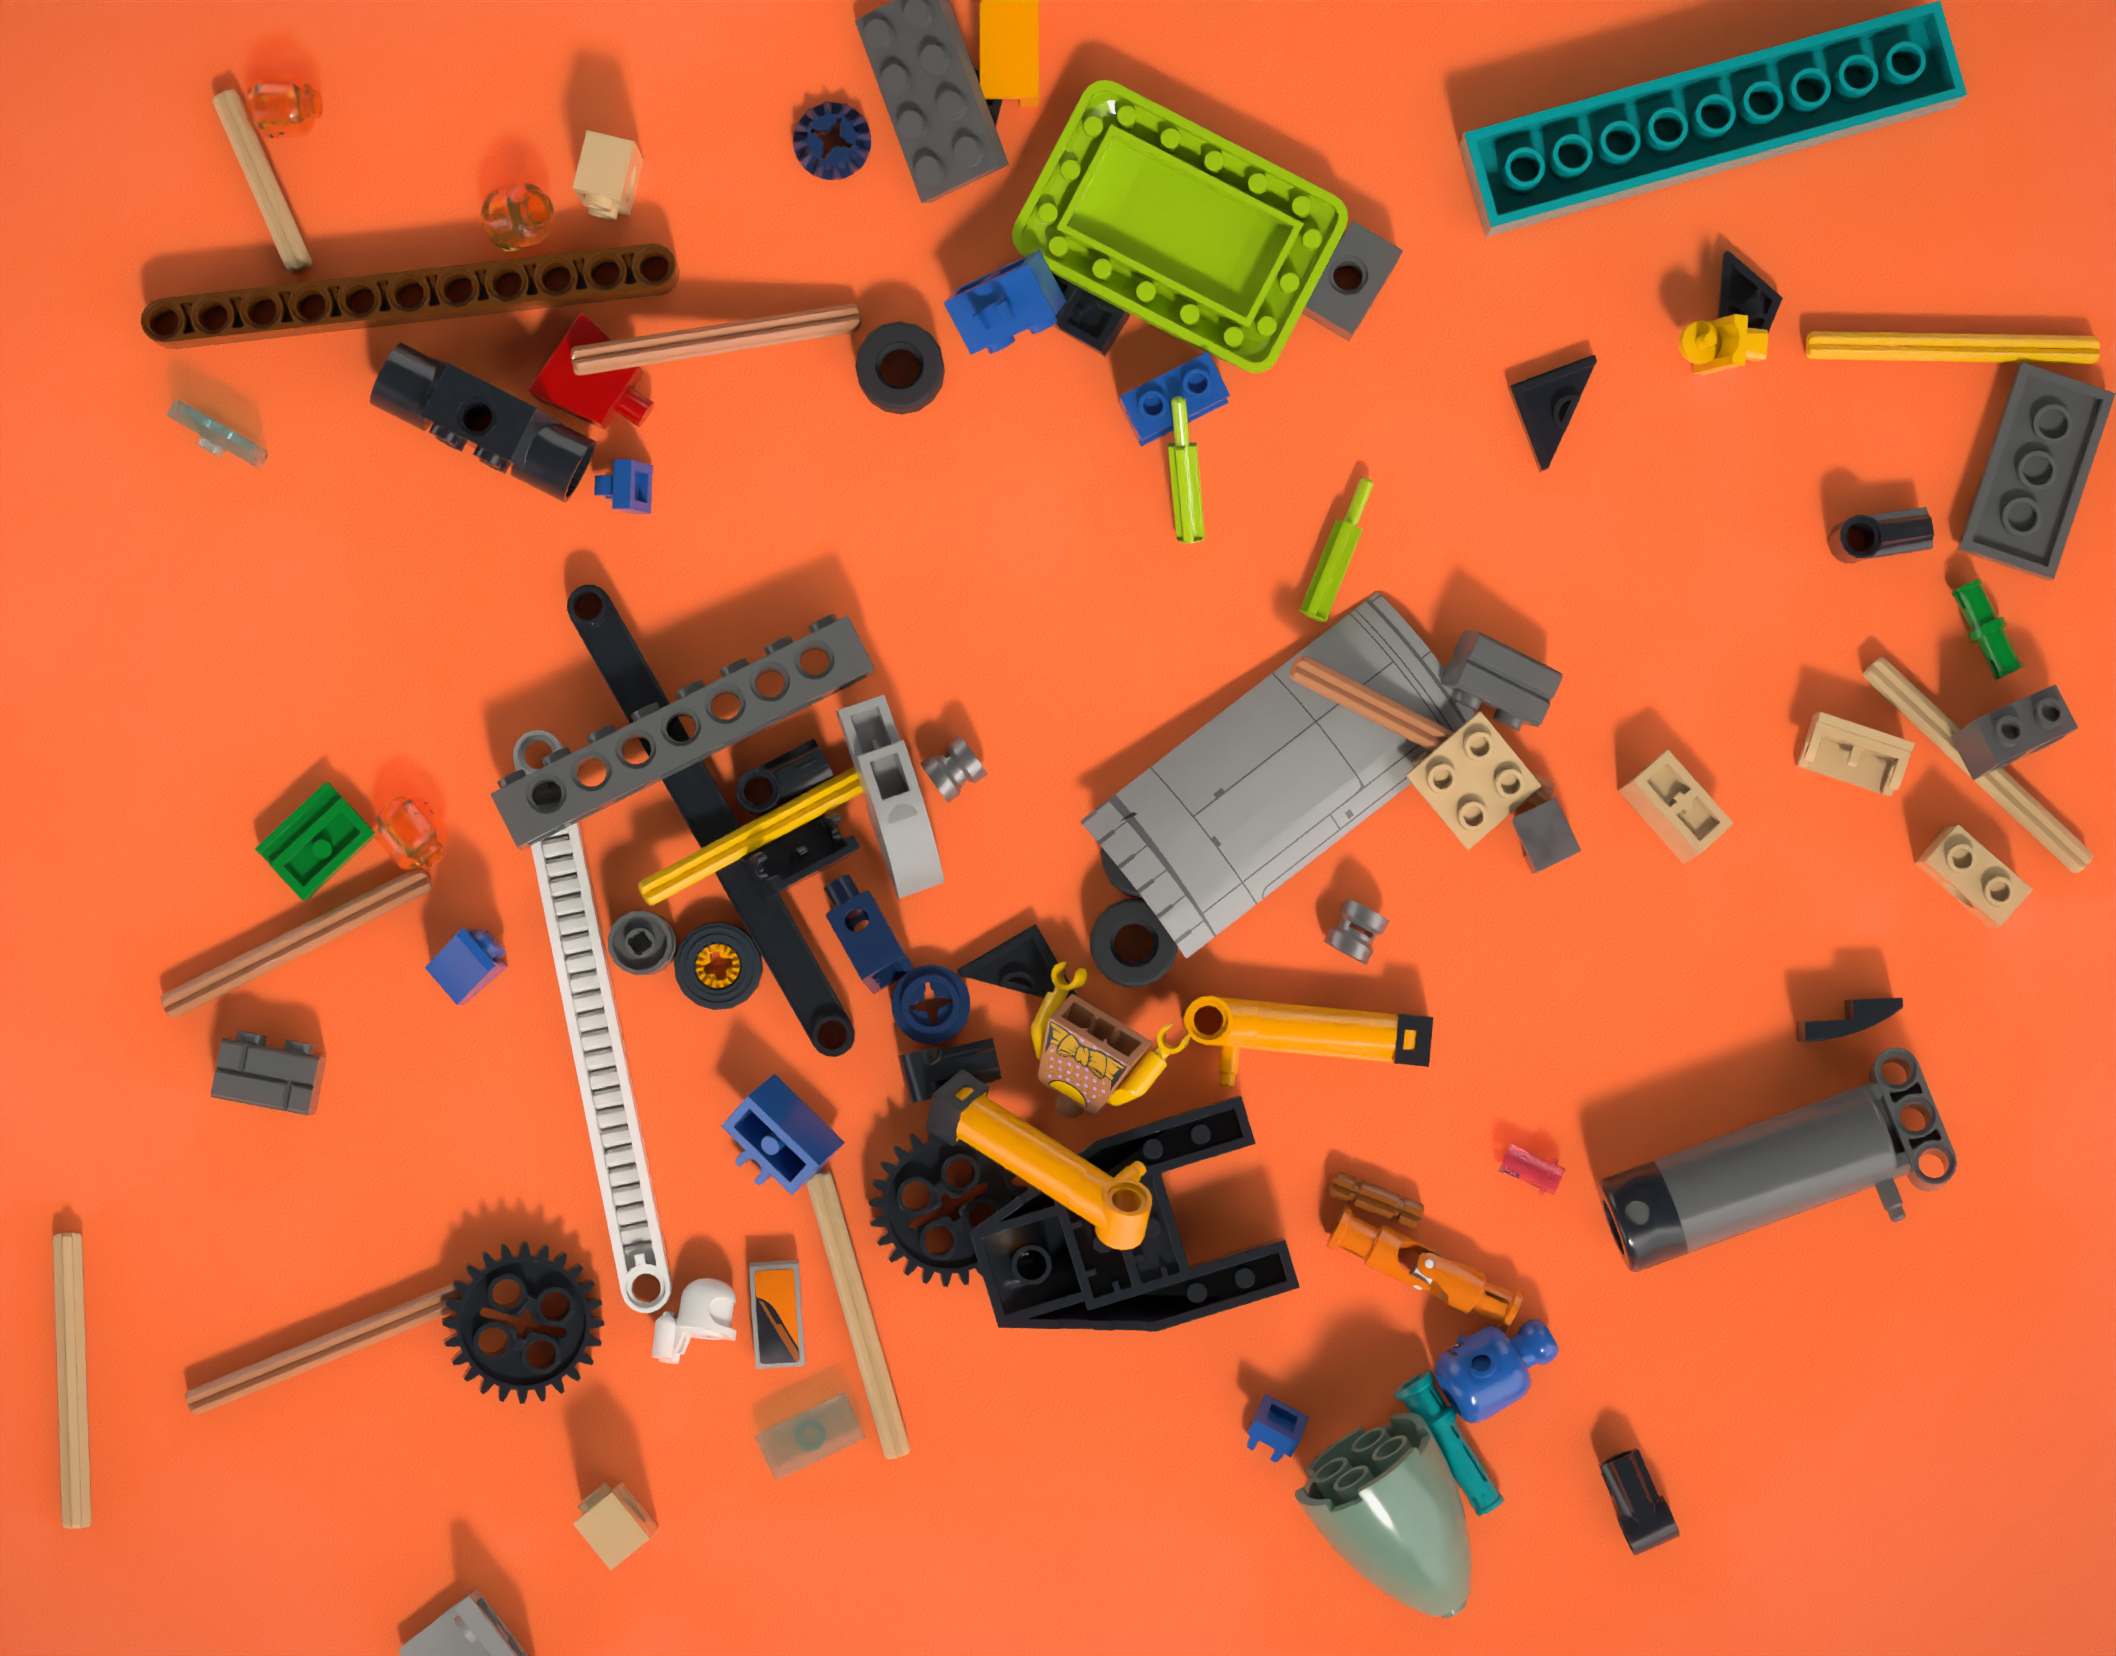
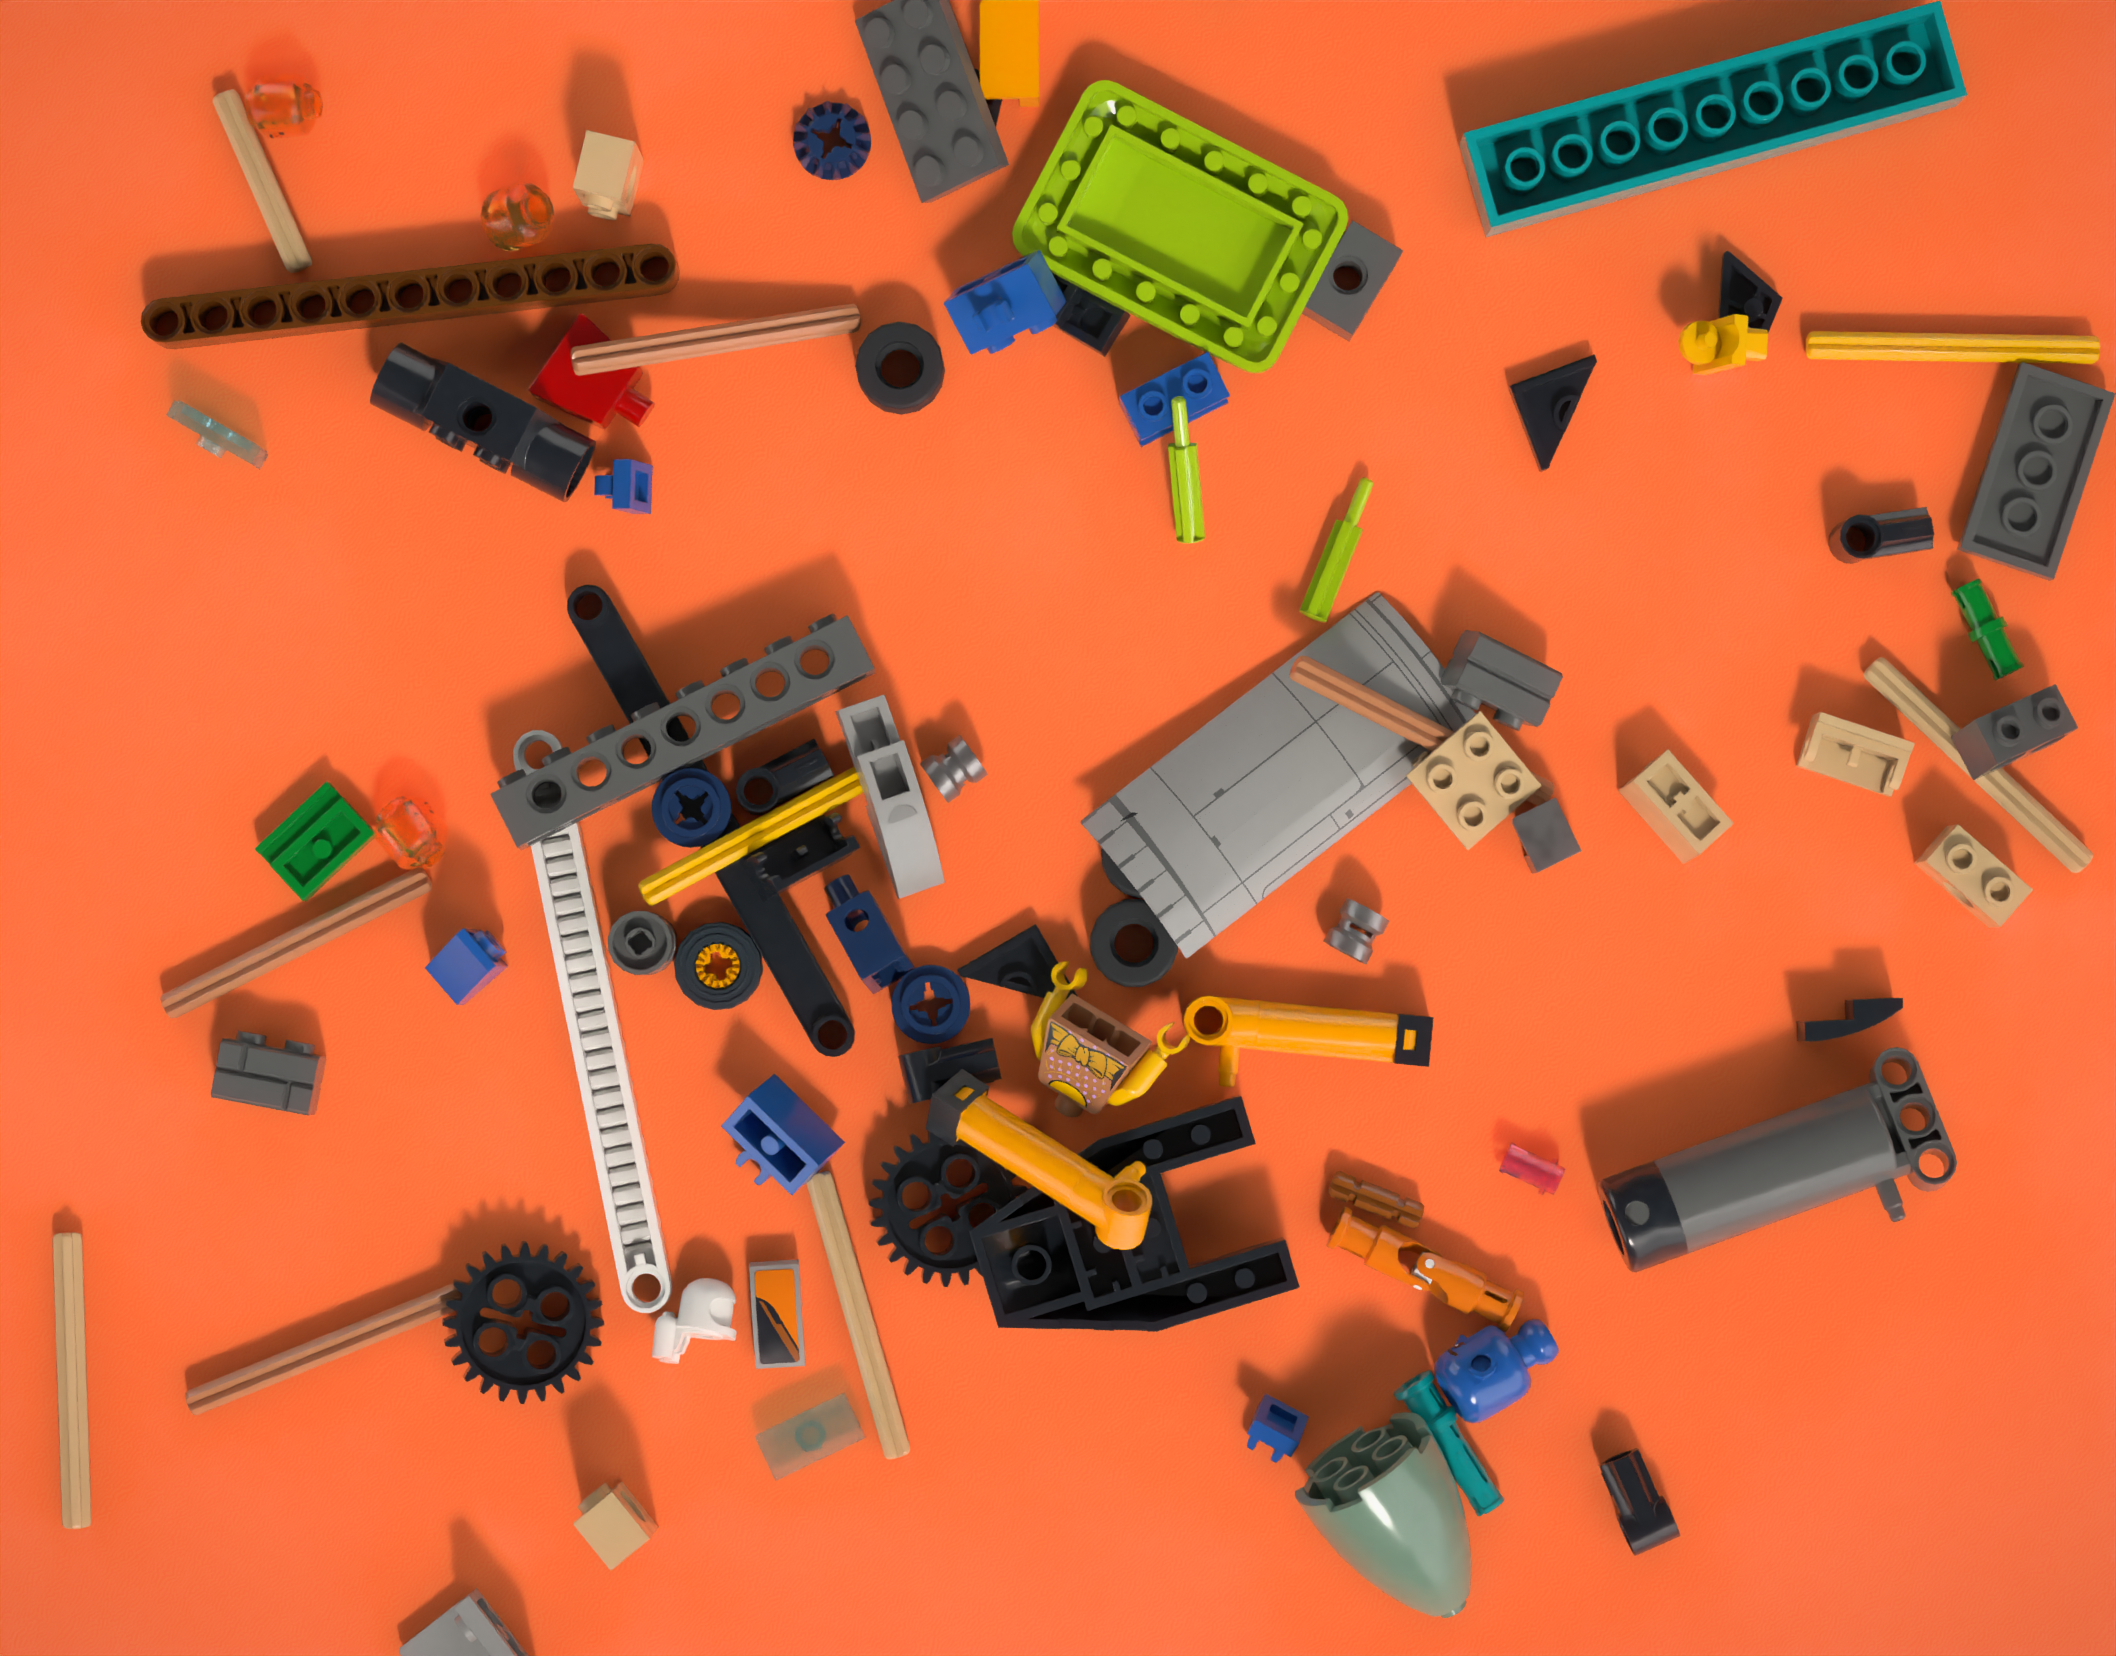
none -> dark blue gear [652,768,731,848]

